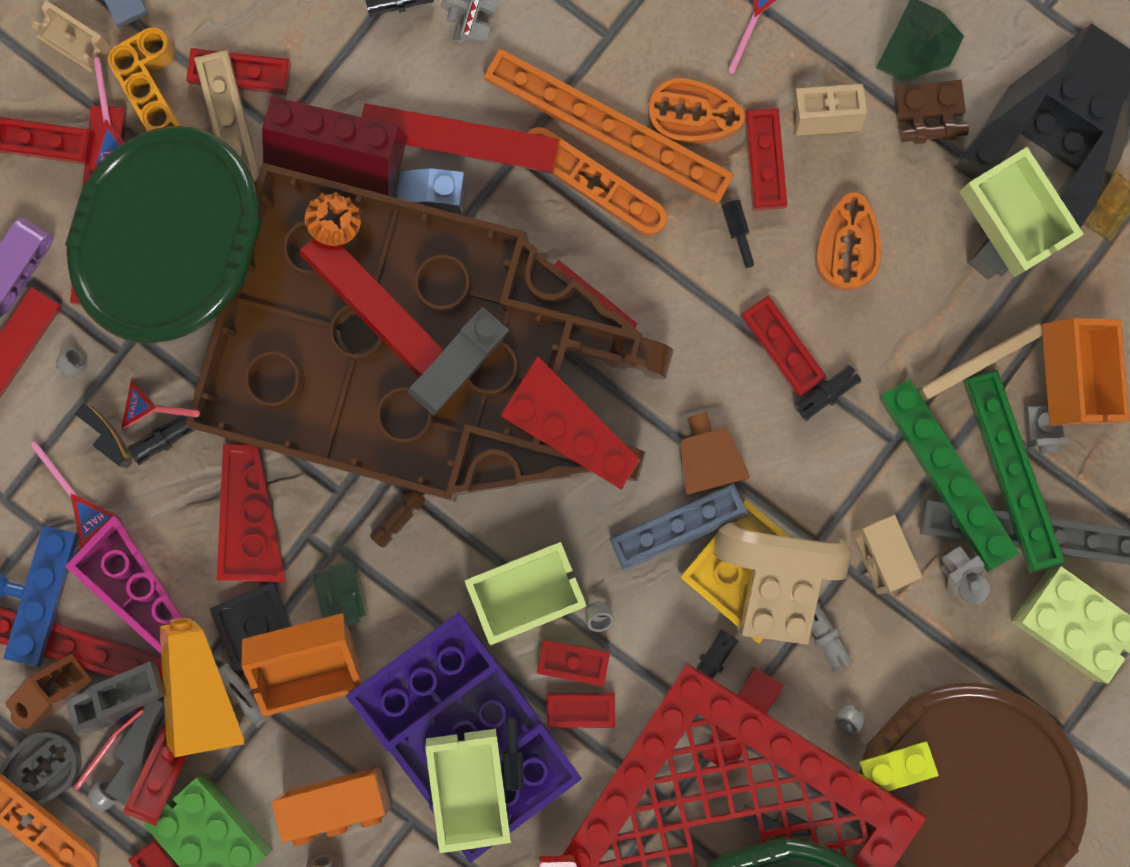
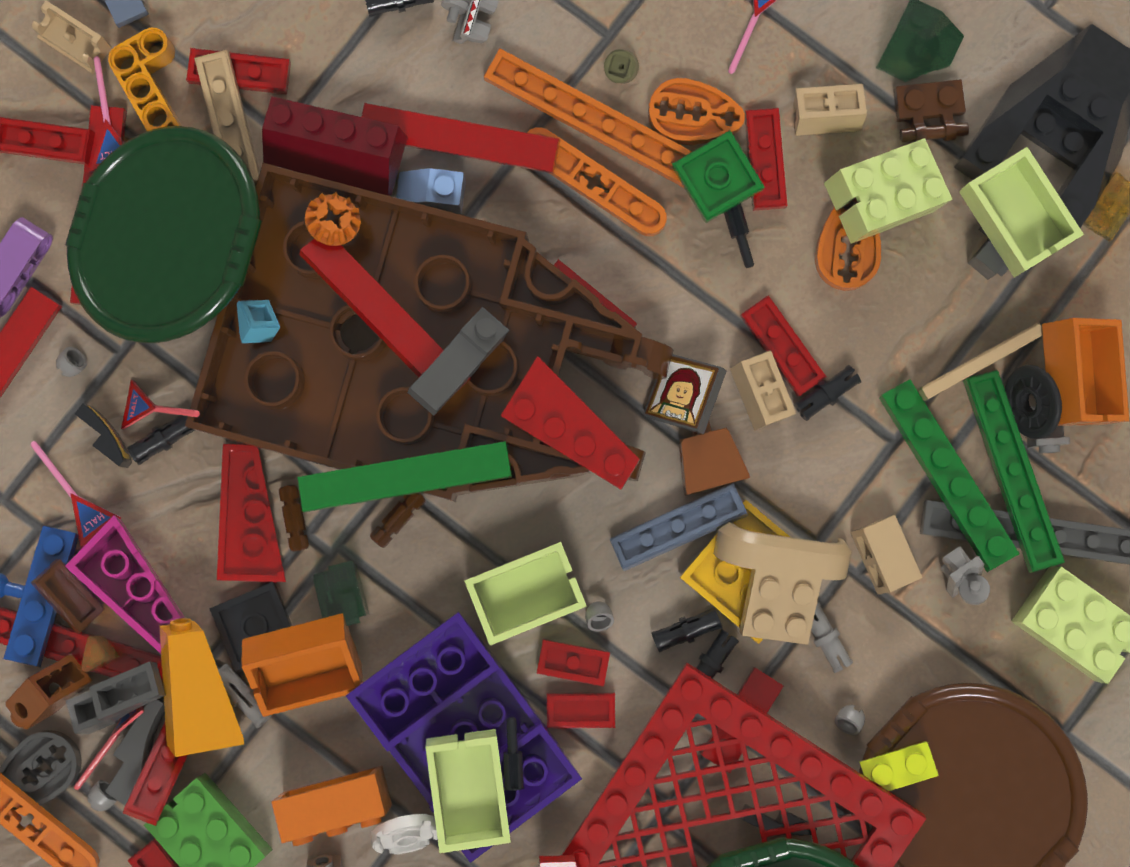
none -> reddish brown tile [31,559,105,633]
none -> clear yellow slope [81,635,120,672]
none -> medium azure slope [237,300,280,343]
none -> reddish brown axle [279,485,309,552]
none -> green tile [297,441,512,512]
none -> white tile [370,814,437,854]
none -> olive tile [604,49,639,84]
none -> tile [643,354,727,434]
none -> black pin [651,607,723,653]
none -> green tile [672,130,765,223]
none -> tan hinge [730,351,796,431]
none -> yellowish green piece [824,138,953,244]
none -> black wheel [1005,365,1062,439]

